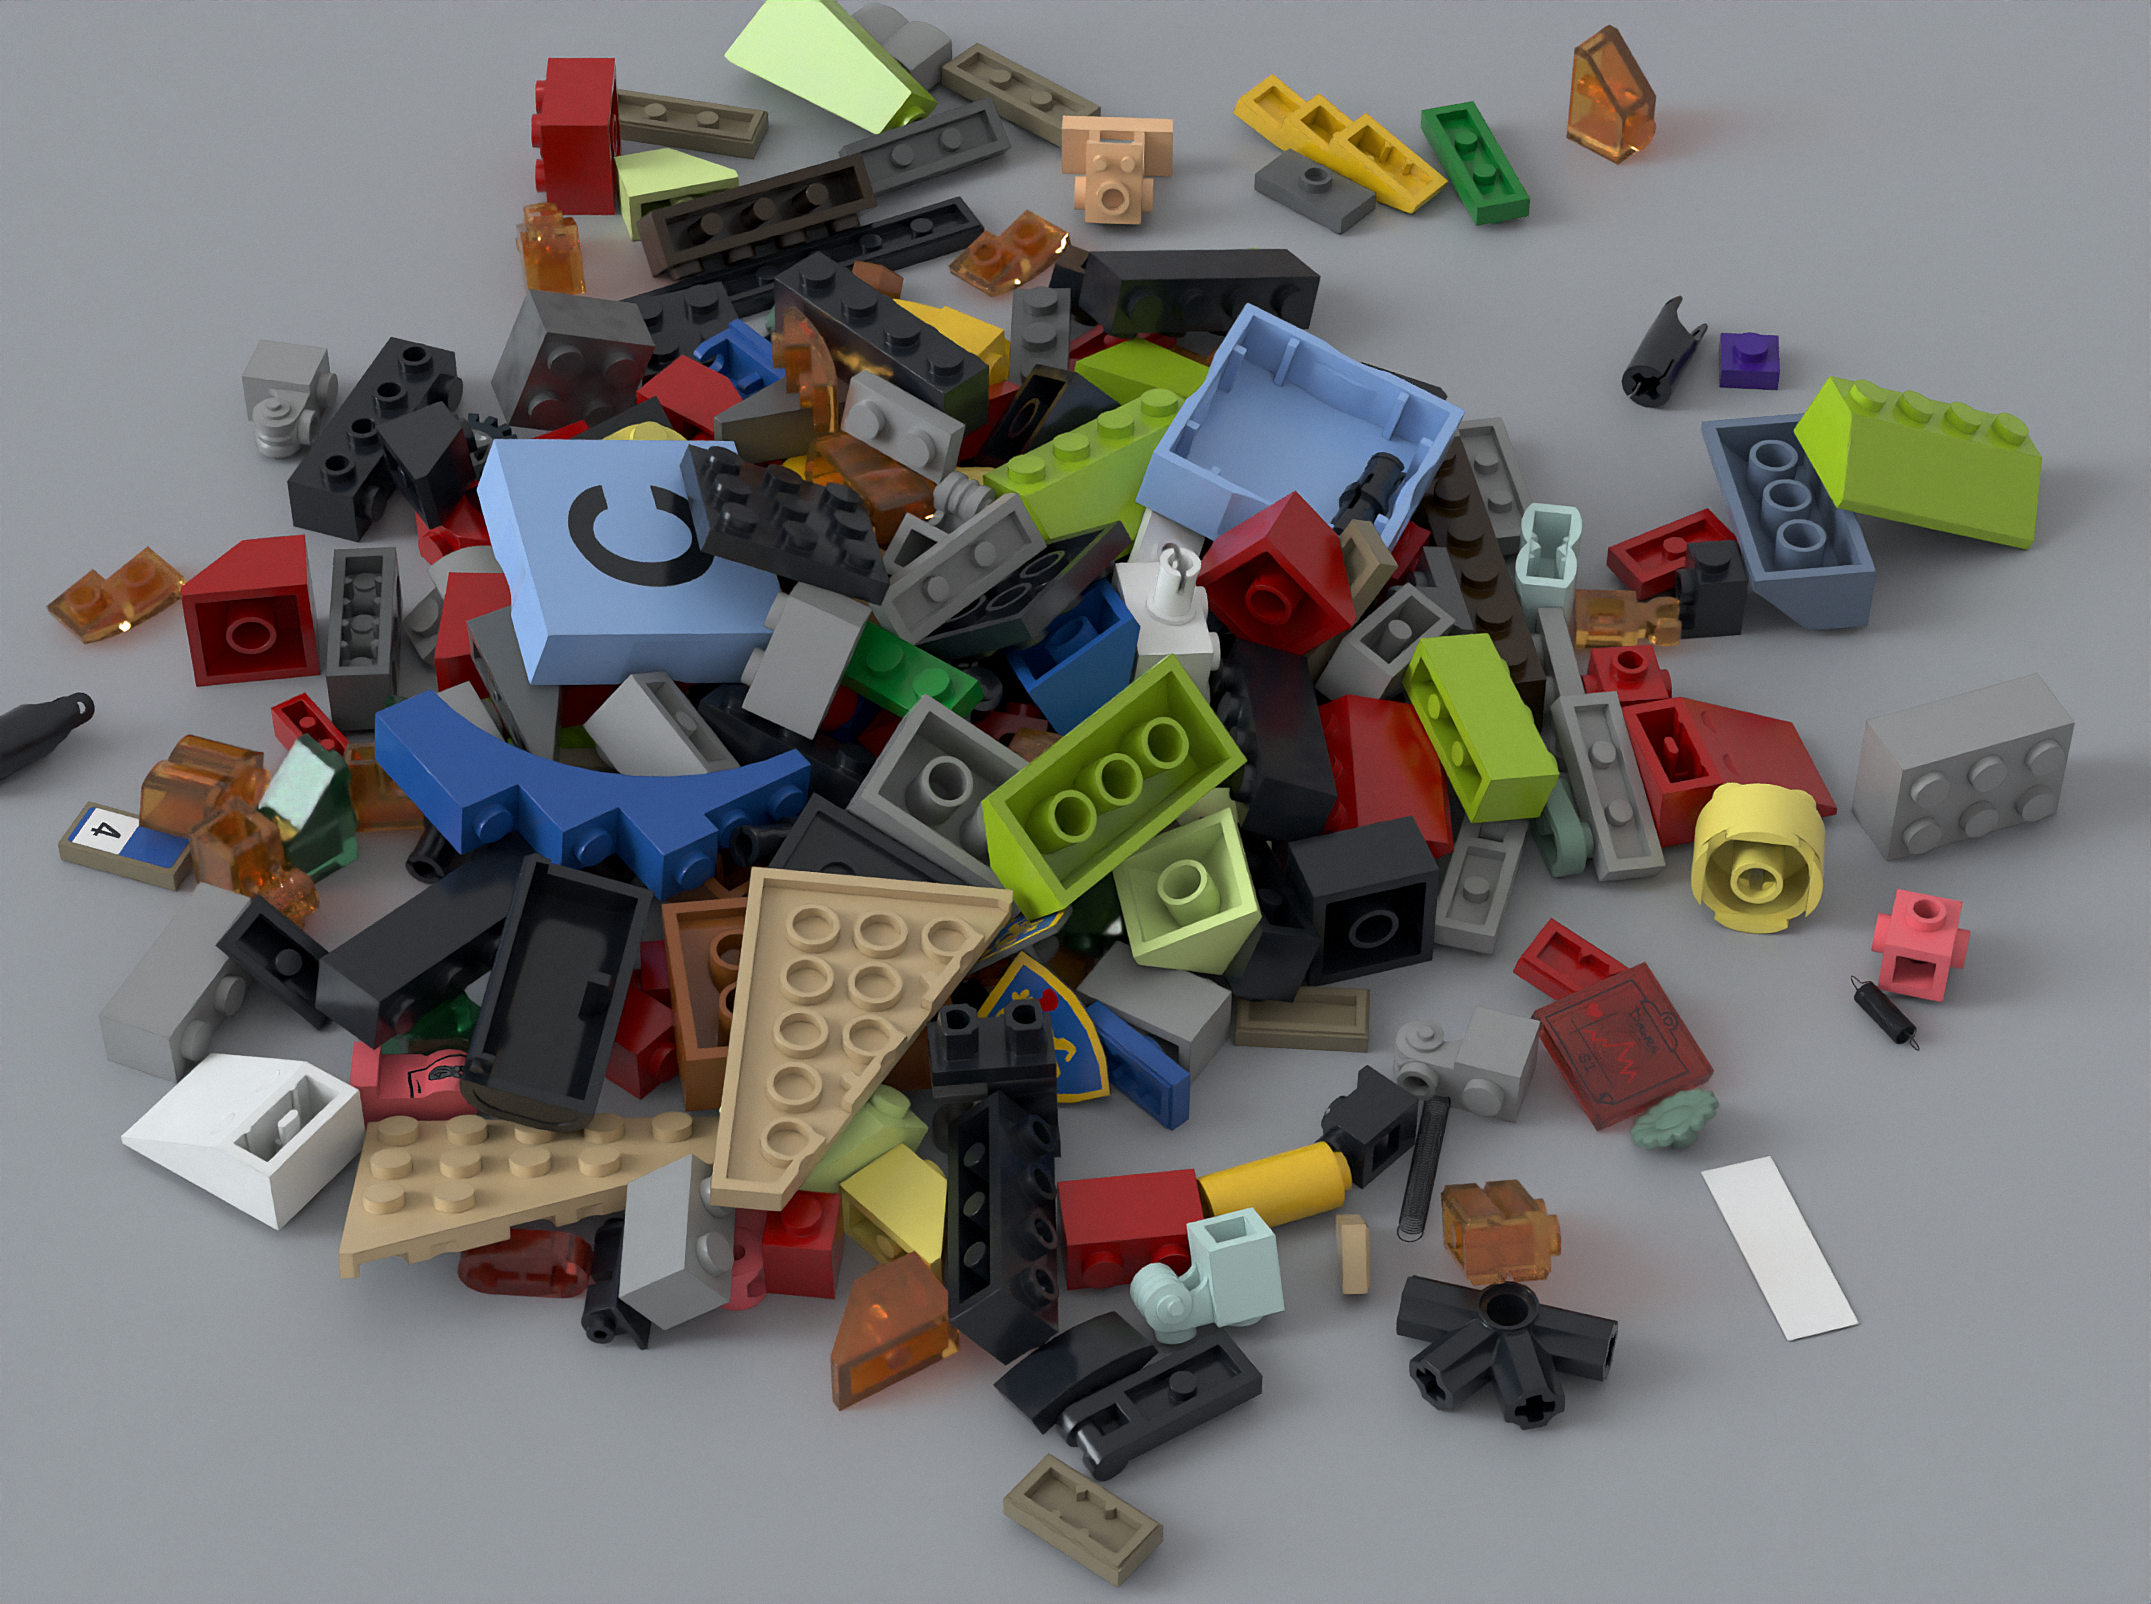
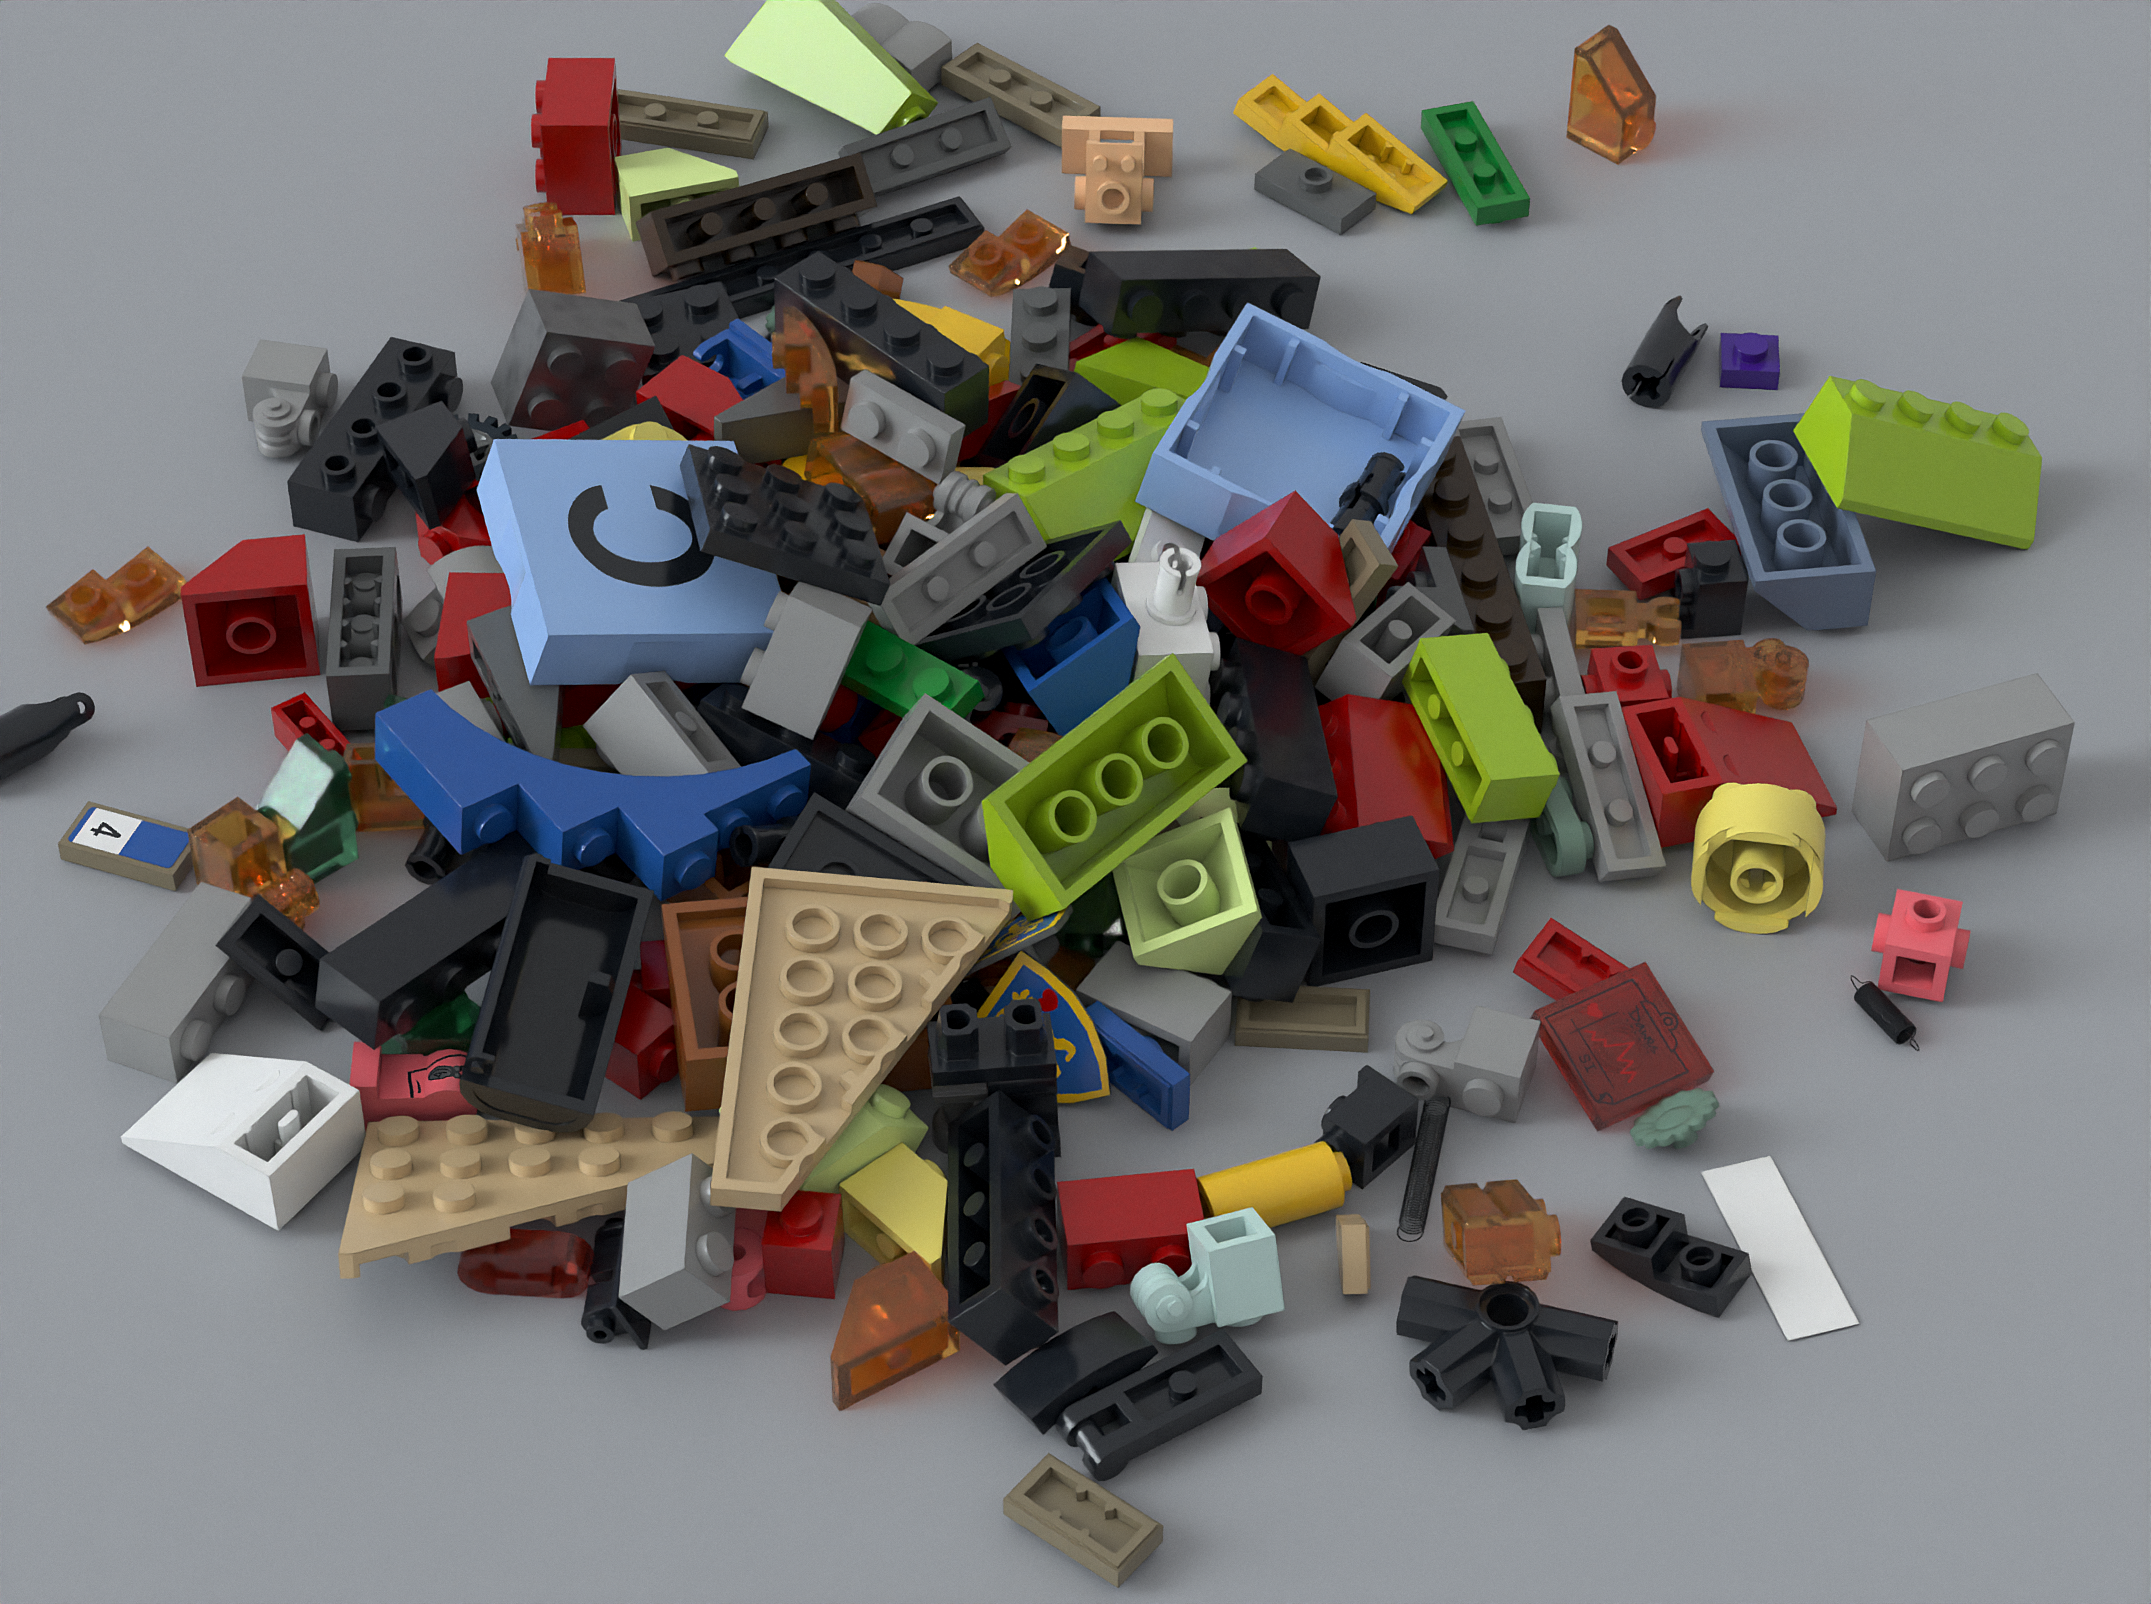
clear orange brick [139,734,270,845] -> none
none -> black slope [1590,1196,1752,1318]
none -> clear orange brick [1676,638,1809,714]

